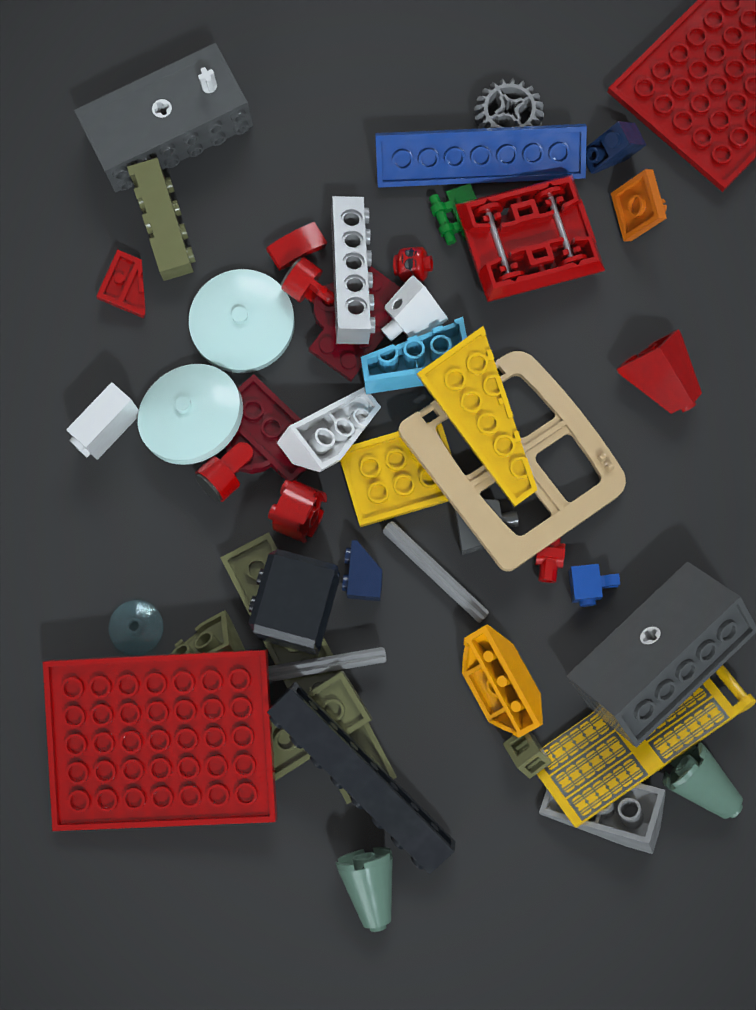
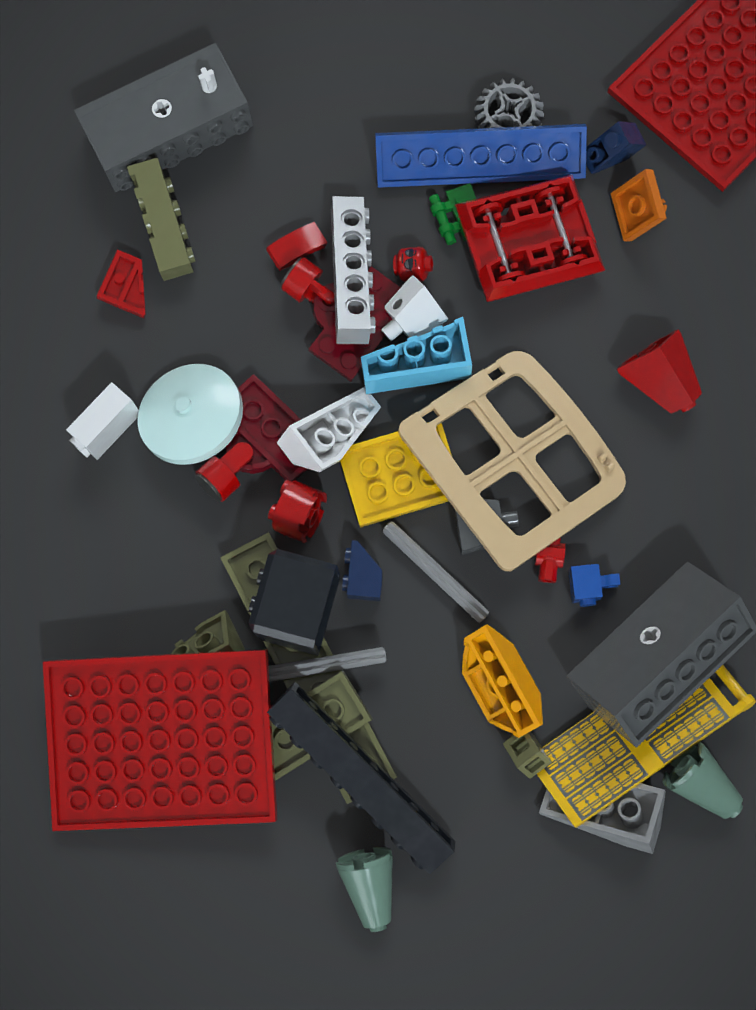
clear light blue dish [109,600,164,655] -> none
light aqua dish [189,269,295,373] -> none
yellow wing [417,326,538,507] -> none

